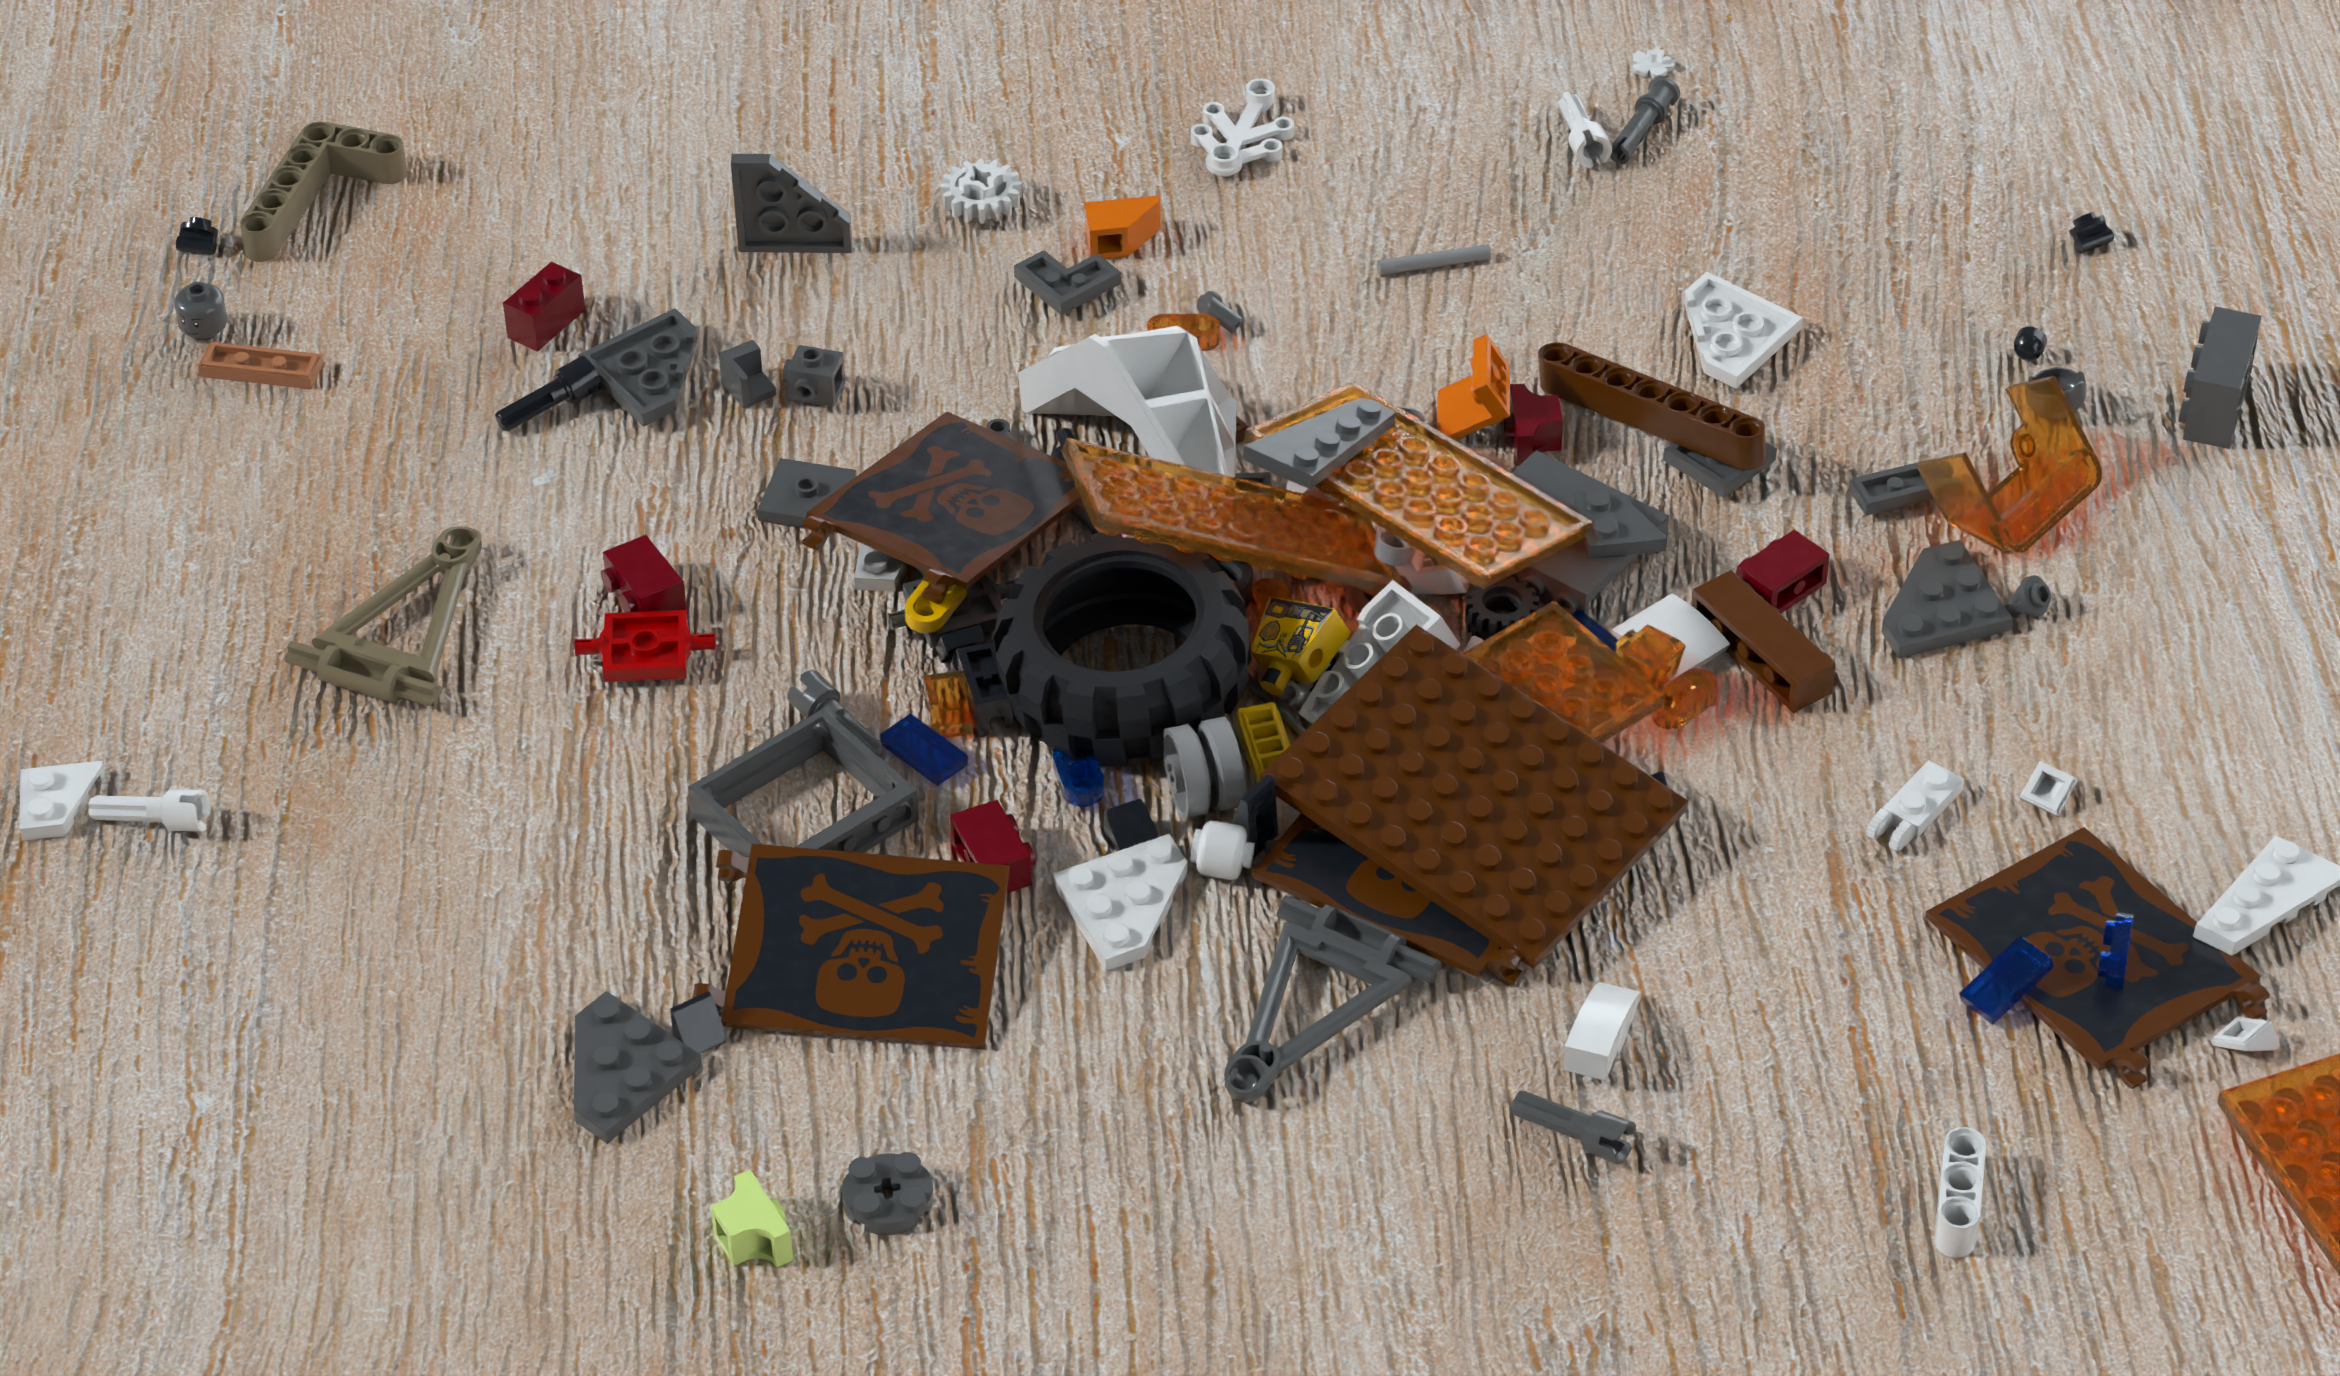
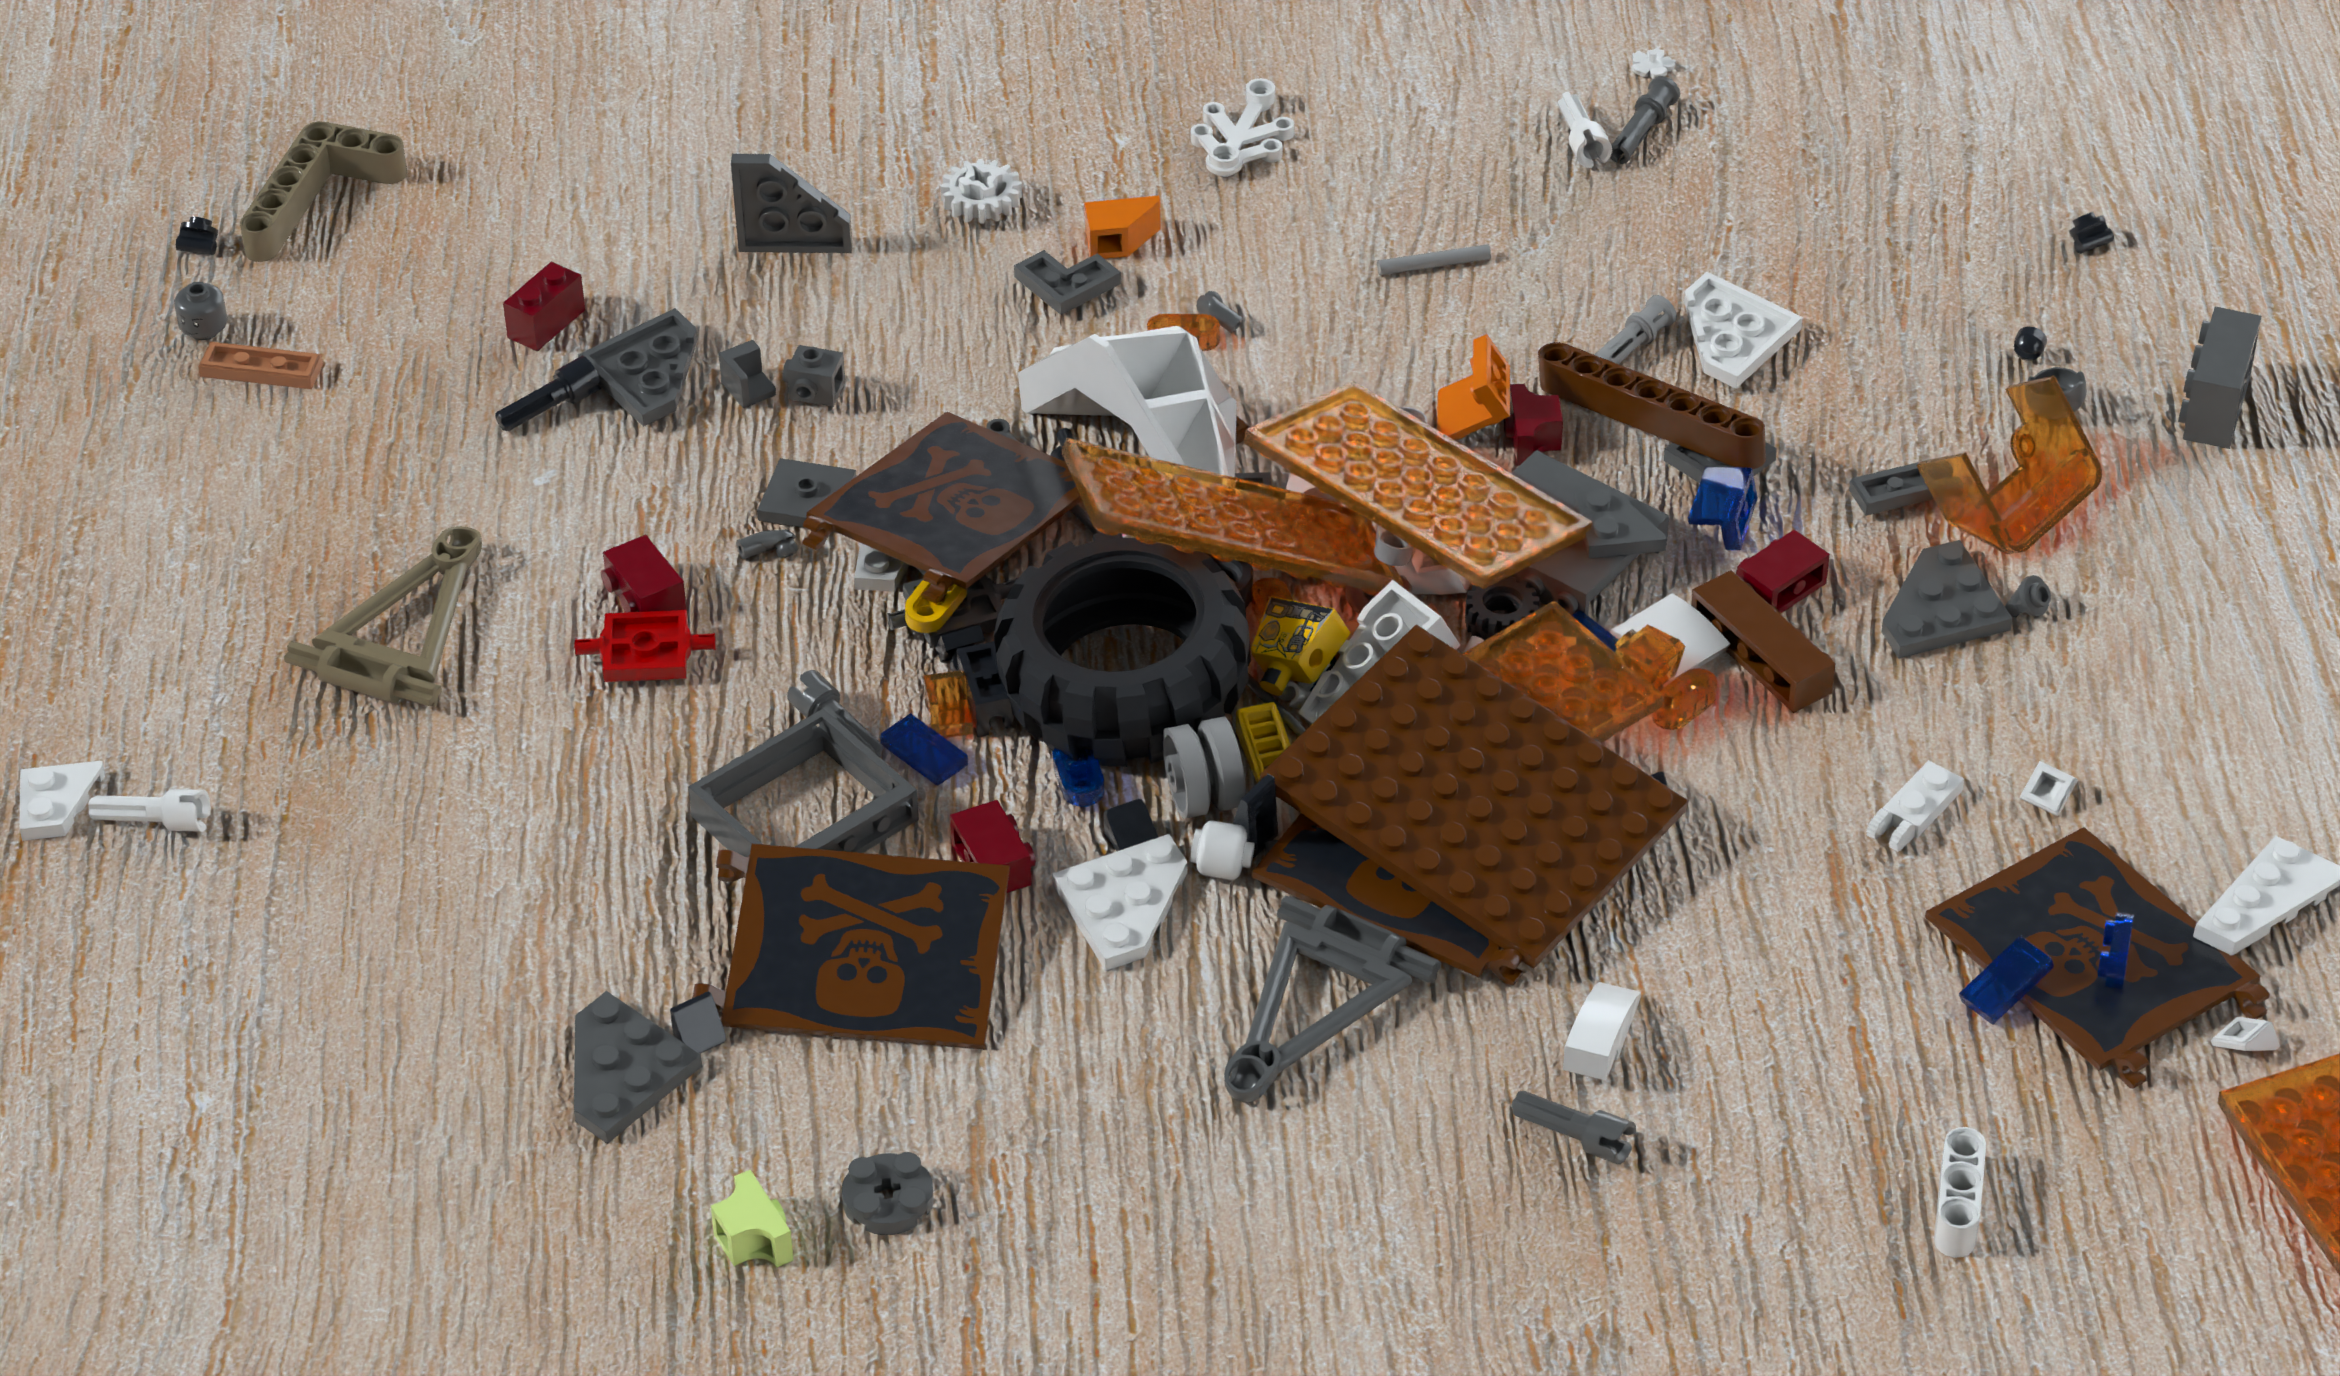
wing [1242,397,1396,490] -> none
none -> dark grey arm [736,529,798,559]
none -> light grey pin [1594,295,1677,364]
none -> clear blue panel [1688,467,1758,550]

